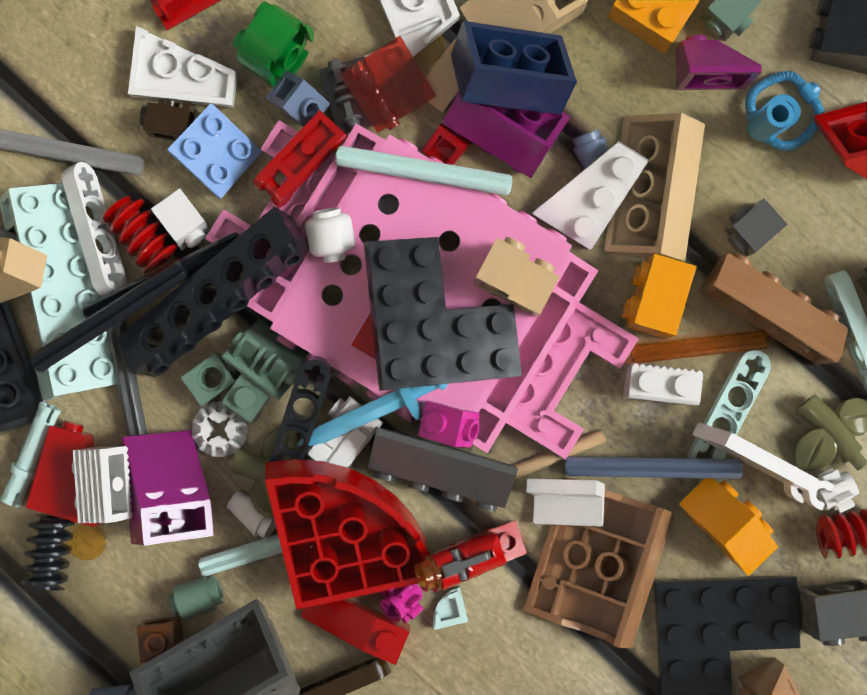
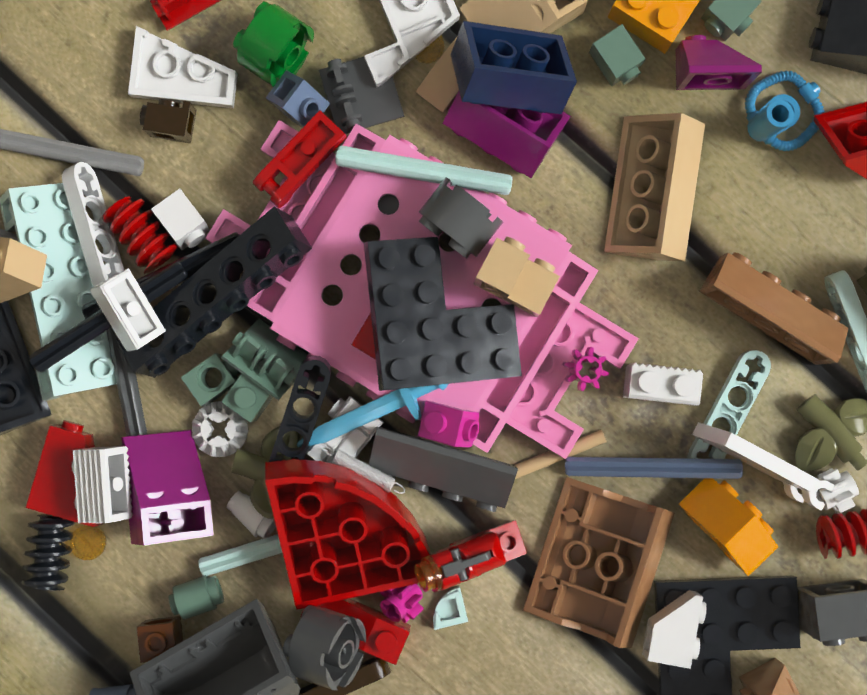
light aqua pin [0,402,61,508] -> none
light blue hinge [167,103,262,199] -> none
white head [305,207,356,263] -> none
clear red hinge [340,35,436,133] -> none
red slope [421,124,473,165] -> none
white panel [526,479,605,527] -> none
white wing [532,141,649,250] -> none
sand blue cone [572,129,607,169] -> none
light orange brick [621,254,697,339] -> none
clear orange axle [630,330,769,363] -> none
dark grey brick [725,198,788,256] -> none
none -> white slope [90,268,166,351]
none -> dark grey brick [283,605,366,690]
none -> white piece [323,449,405,494]
none -> dark grey brick [419,177,503,259]
none -> dark pink gear [562,347,609,391]
none -> sand green brick [589,24,646,86]
none -> white slope [642,590,707,669]

